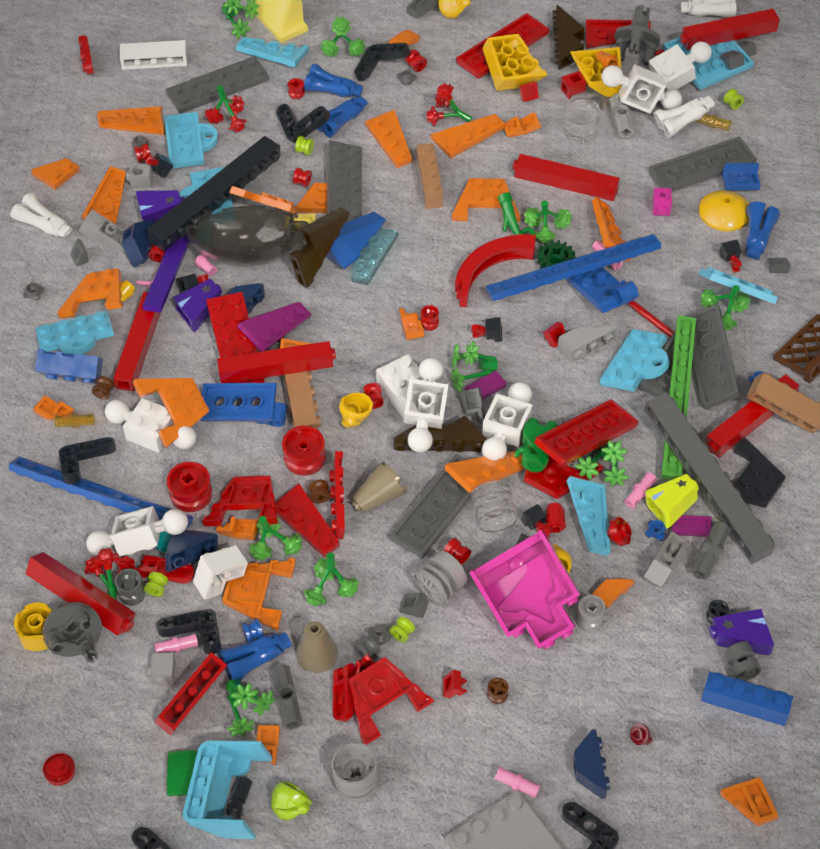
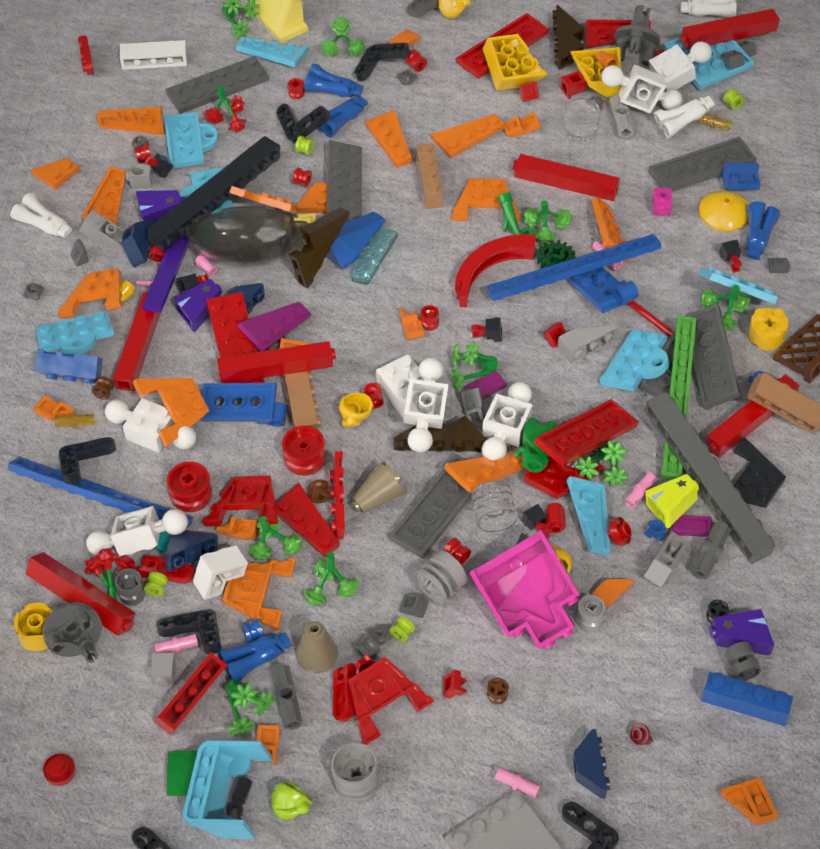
red plant [426,83,472,127] -> none
none -> yellow brick [748,308,789,351]

